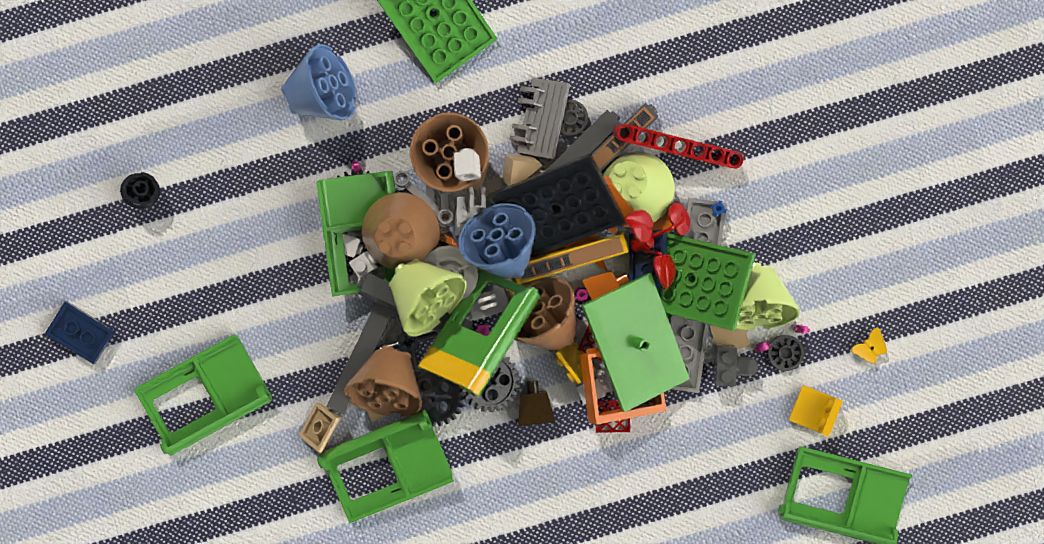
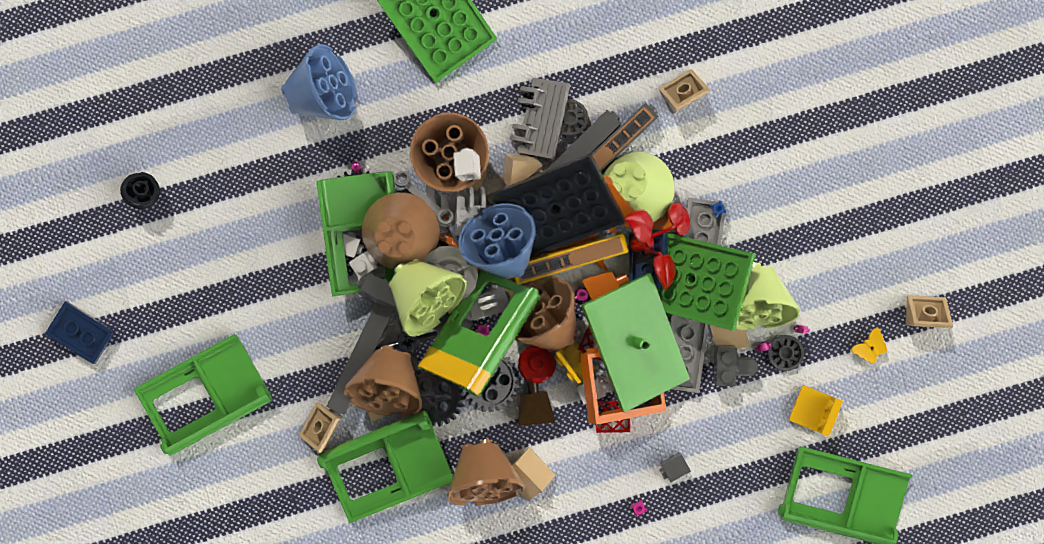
red beam [613,123,744,169] -> none
none -> medium nougat cone [447,439,525,506]
none -> tan slope [512,447,555,501]
none -> red tile [518,346,556,383]
none -> dark pink piece [631,500,647,517]
none -> tan slope [659,69,710,114]
none -> dark grey brick [659,452,691,482]
none -> tan slope [906,296,953,328]

